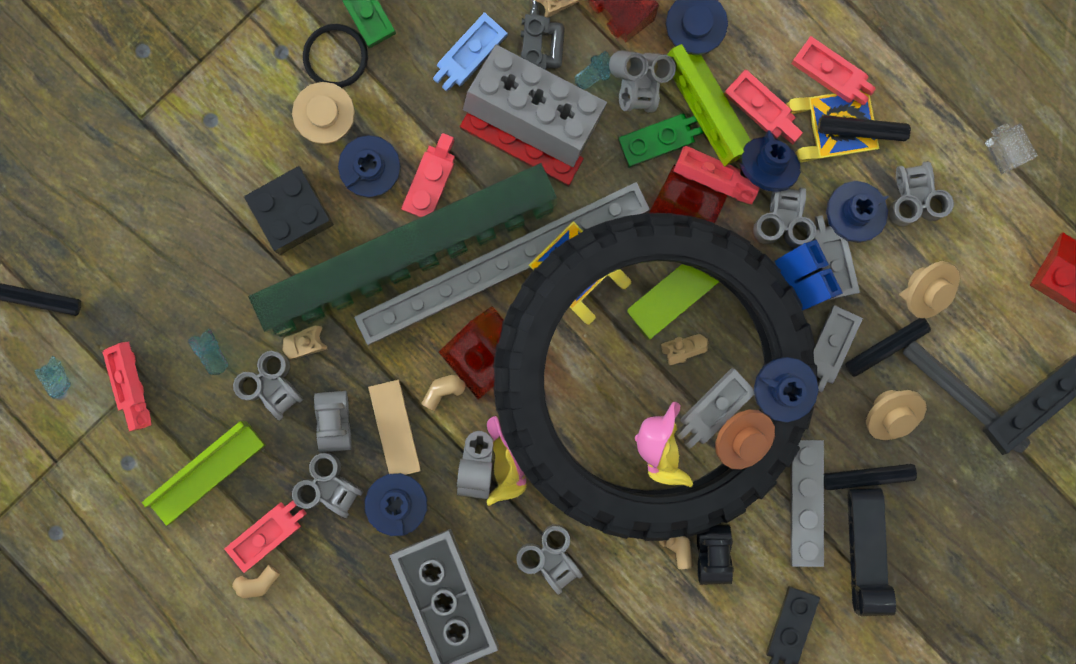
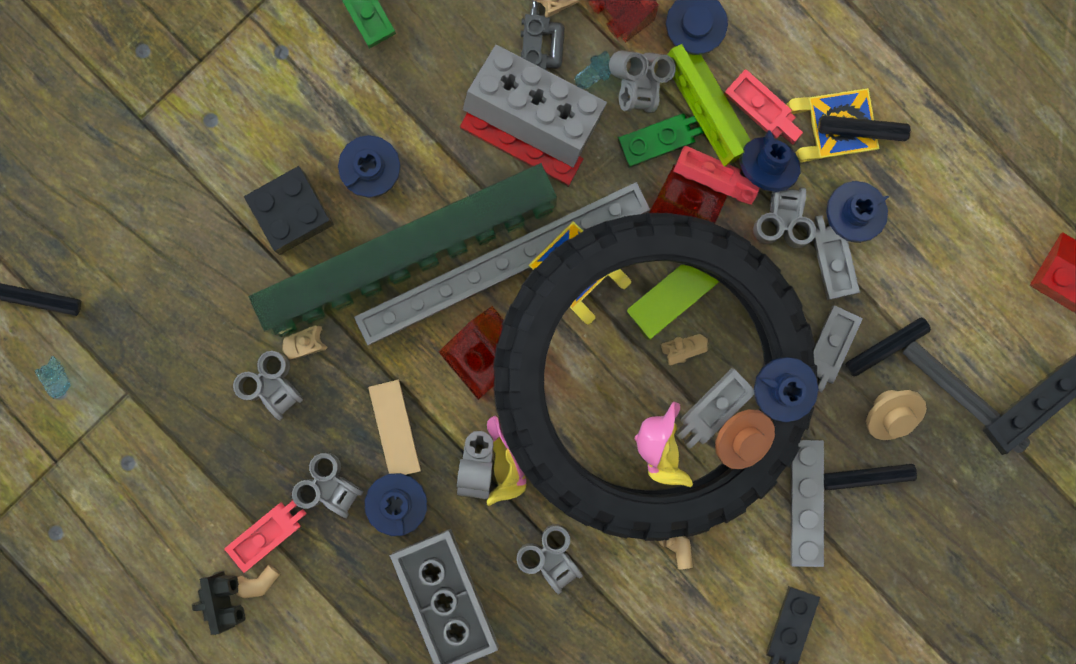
coral hinge [103,341,151,431] -> none
lime panel [141,421,266,526] -> none
clear light blue piece [188,329,228,375] -> none
tan piece [292,82,355,145] -> none
black tyre [303,24,368,88] -> none
light grey piece [314,391,351,453] -> none
coral hinge [401,133,455,222] -> none
tan arm [421,375,466,411] -> none
light blue hinge [433,12,508,92] -> none
black piece [697,524,734,585] -> none
blue hips [774,240,843,311] -> none
coral hinge [791,36,876,105] -> none
black beam [848,488,896,617] -> none
light grey piece [888,161,954,226] -> none
tan piece [899,261,960,319] -> none
clear brick [985,123,1038,175] -> none
none -> pearl dark grey hips [191,571,246,635]

